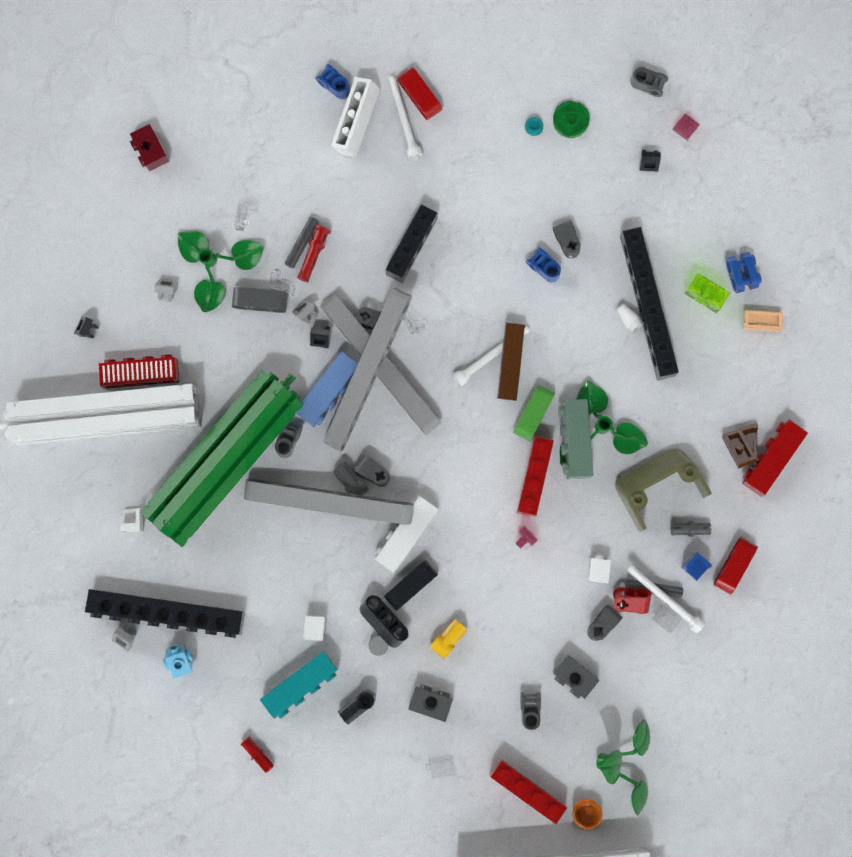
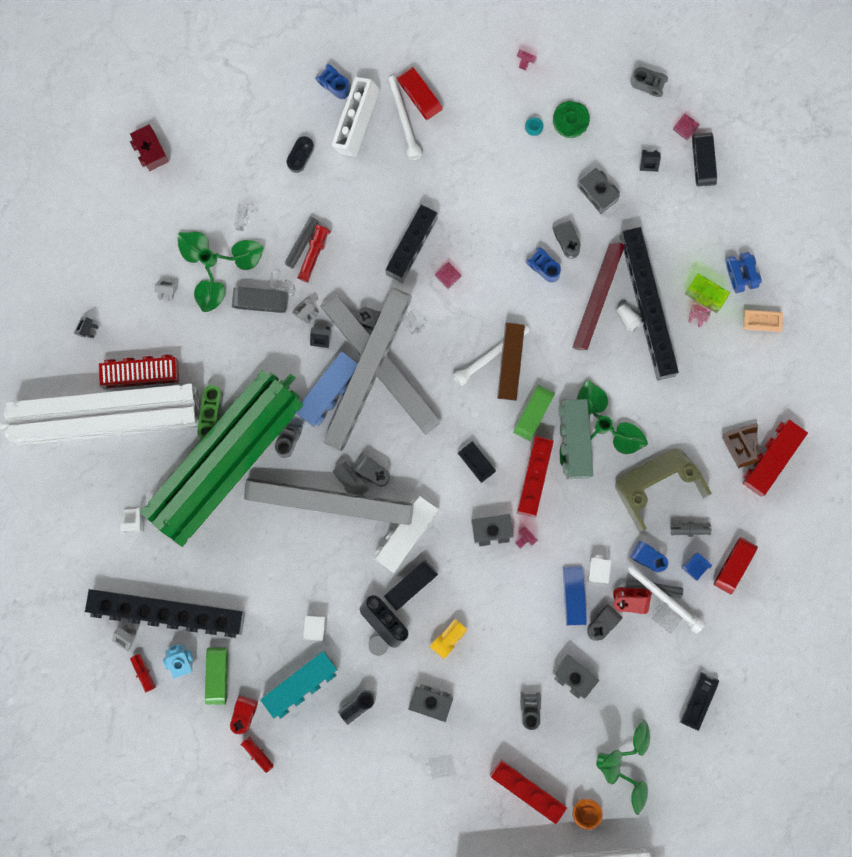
none -> red axle [130,654,157,693]
none -> bright green beam [197,385,223,439]
none -> bright green beam [205,647,228,705]
none -> red piece [230,695,258,734]
none -> black plate [286,136,314,173]
none -> clear pink tile [435,262,462,289]
none -> black plate [457,441,496,483]
none -> dark grey brick [471,514,514,547]
none -> clear pink tile [517,49,538,71]
none -> blue slope [563,567,587,626]
none -> dark red tile [572,242,625,350]
none -> dark grey brick [577,168,620,214]
none -> blue piece [630,540,668,572]
none -> black plate [679,672,719,731]
none -> clear pink tile [688,303,711,327]
none -> black beam [692,132,717,187]

